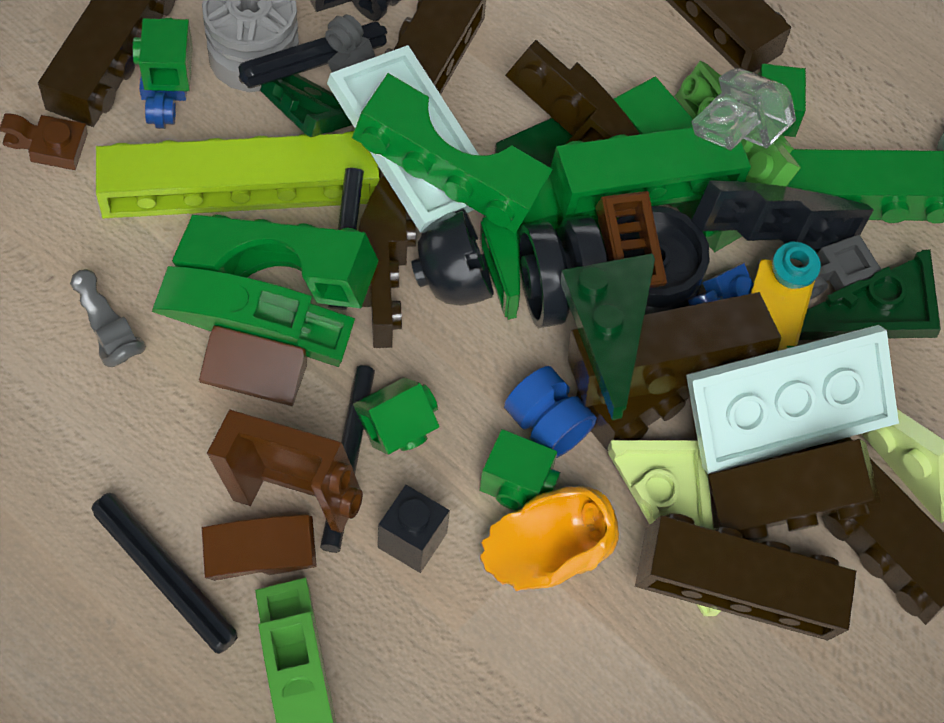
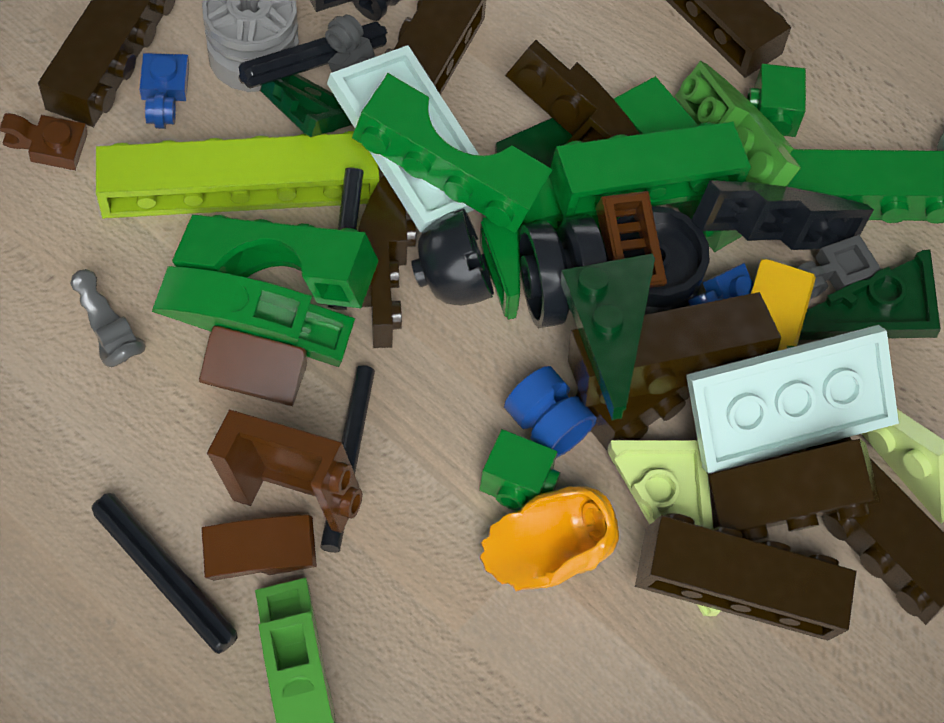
green brick [133,18,193,91] -> none
green brick [353,377,440,455] -> none
black brick [378,485,450,573] -> none
clear brick [691,68,796,150] -> none
teal plate [772,242,821,289] -> none

